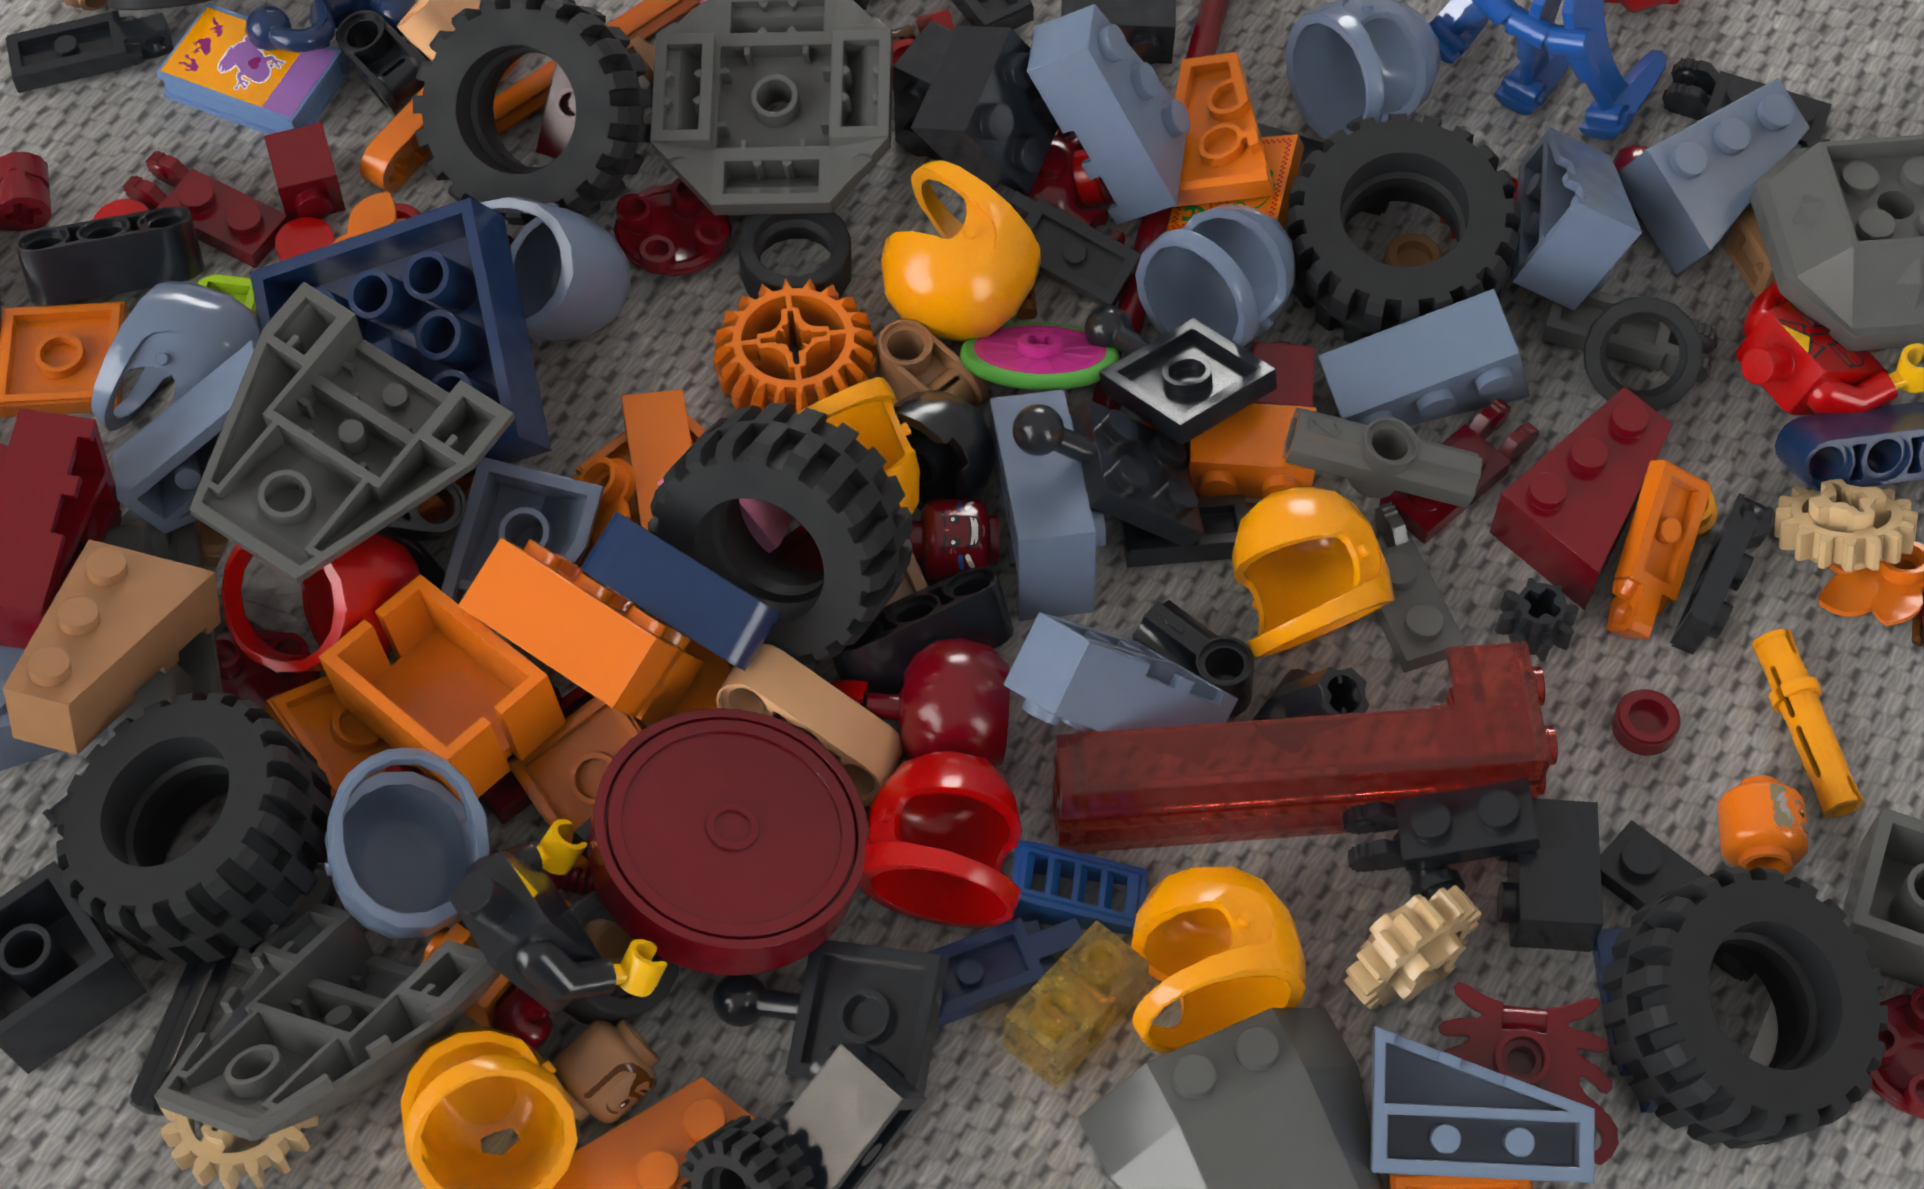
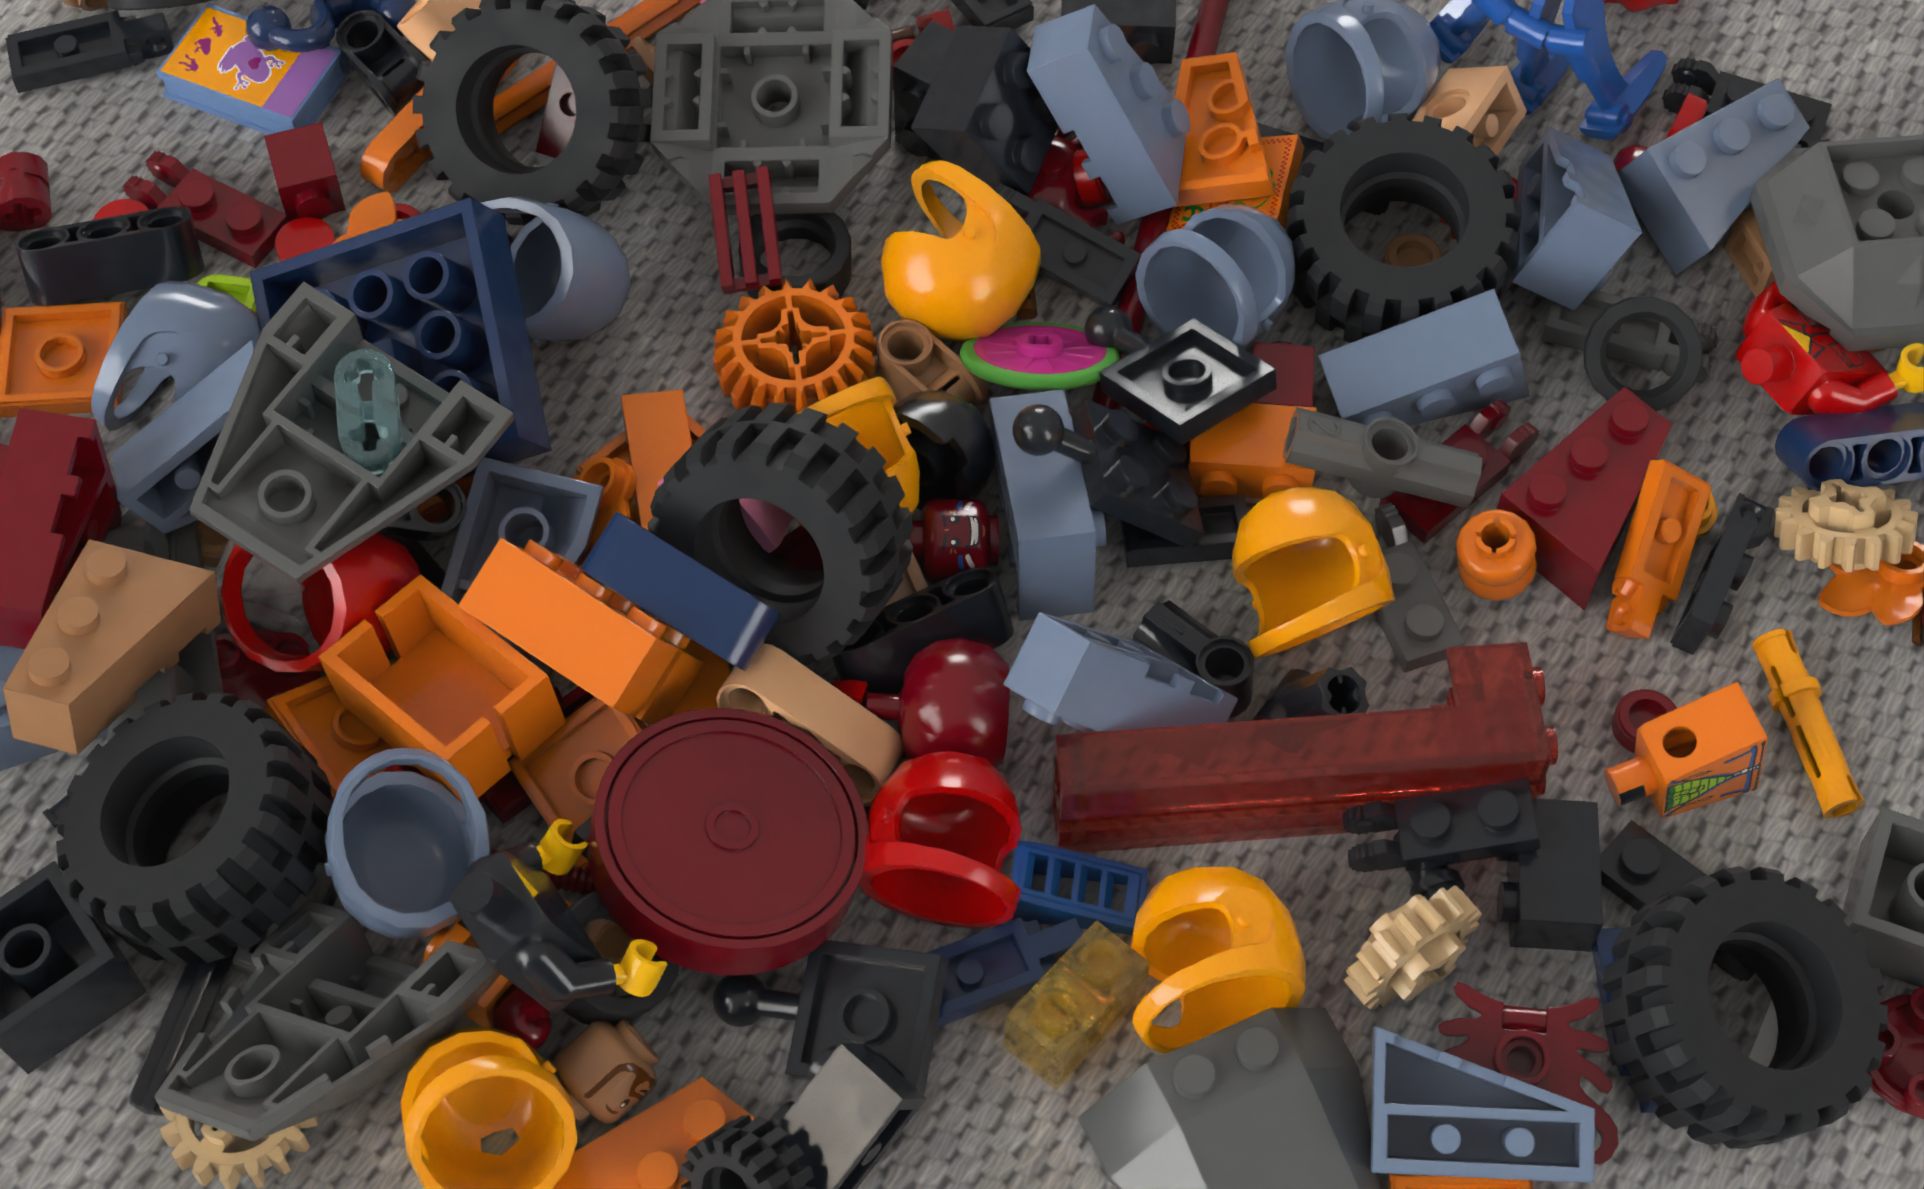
dark red dish [614,178,732,277] -> none
black gear [1495,578,1579,662] -> none
orange head [1717,775,1809,875] -> none
none -> clear light blue beam [334,349,403,475]
none -> dark red tile [708,166,784,294]
none -> light nougat brick [1412,66,1527,156]
none -> orange piece [1456,509,1537,601]
none -> orange torso [1604,682,1768,818]
none -> red tile [1665,92,1709,139]

